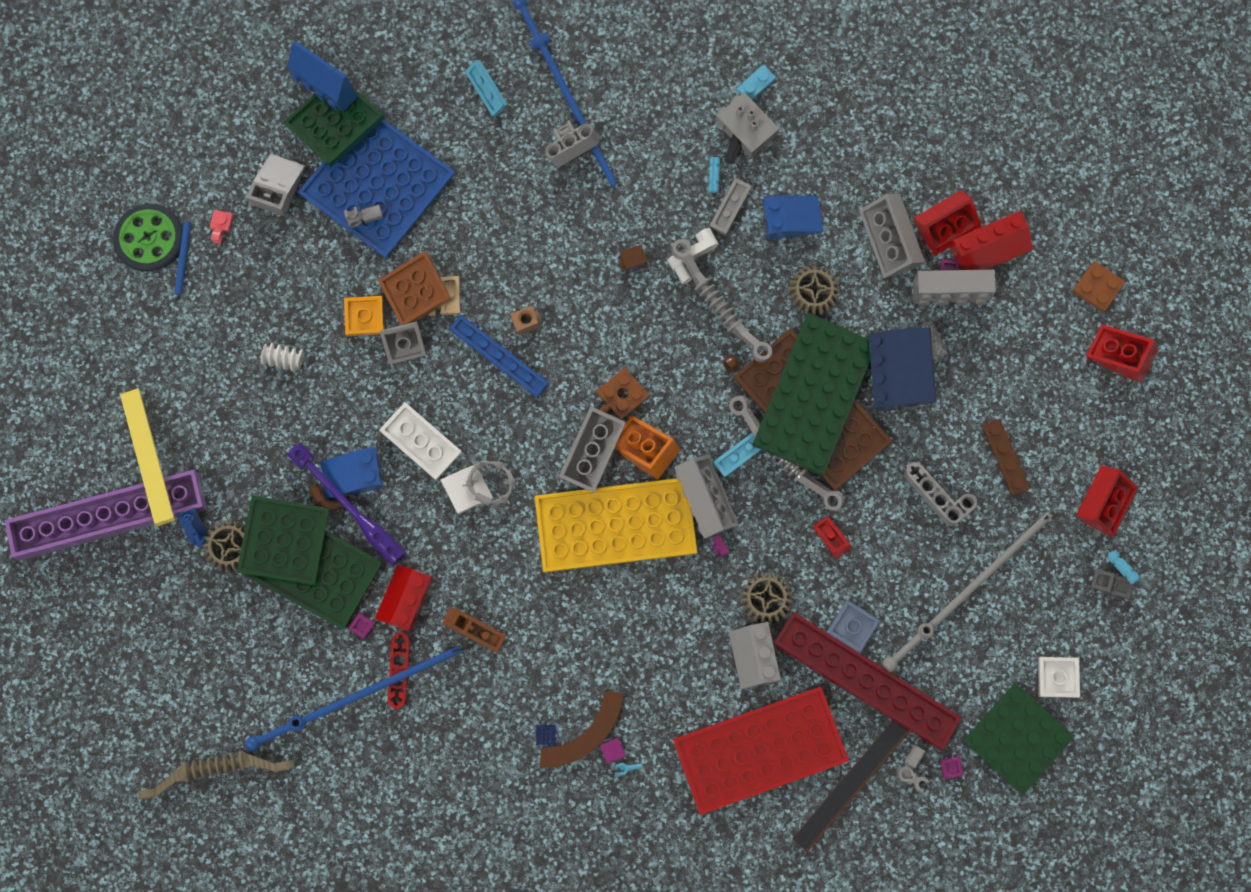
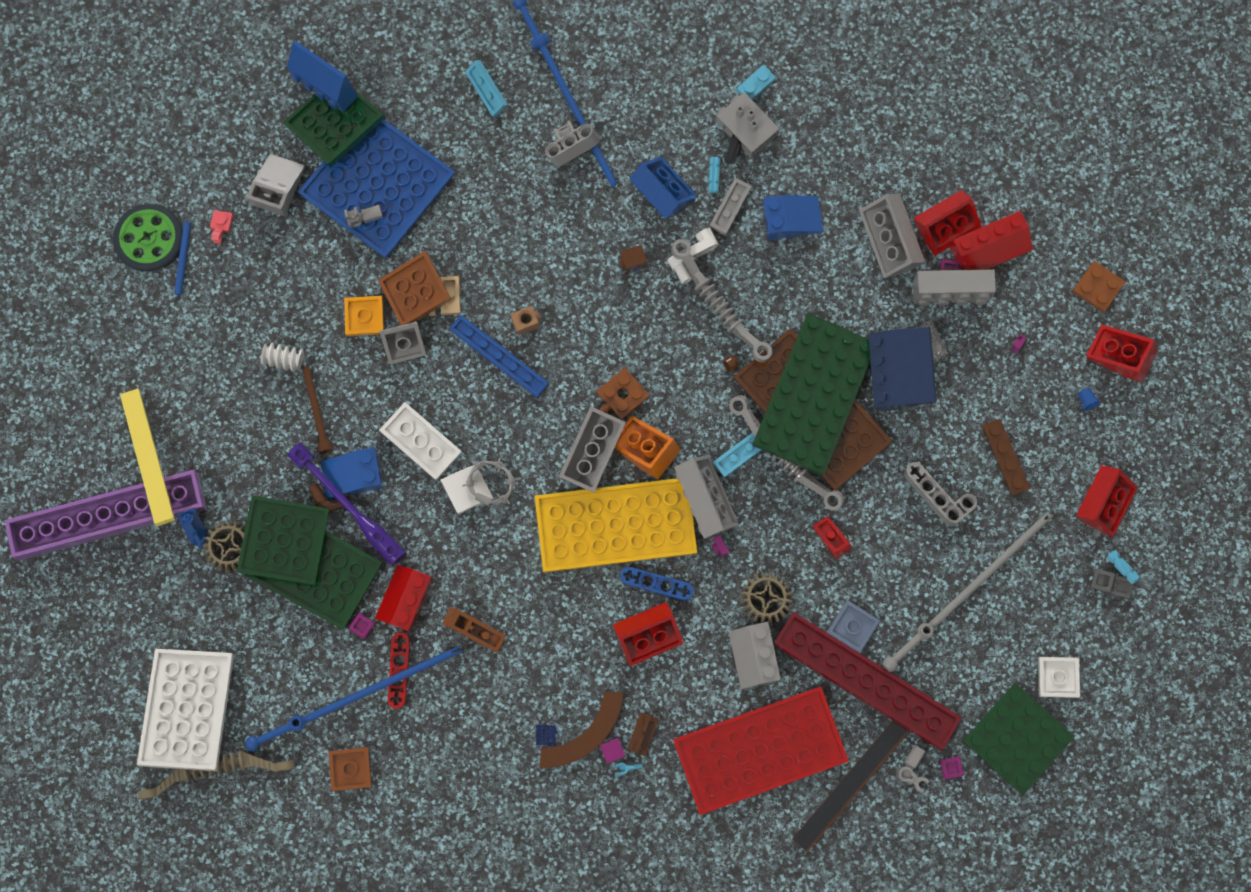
dark tan gear [789,265,840,315] -> none
none -> white plate [137,649,234,771]
none -> reddish brown piece [303,366,334,454]
none -> dark orange plate [328,747,372,792]
none -> red slope [613,602,684,666]
none -> blue beam [620,567,694,601]
none -> reddish brown hinge [627,712,659,756]
none -> blue slope [630,156,698,219]
none -> magenta tile [1011,334,1026,354]
none -> blue piece [1077,388,1101,411]

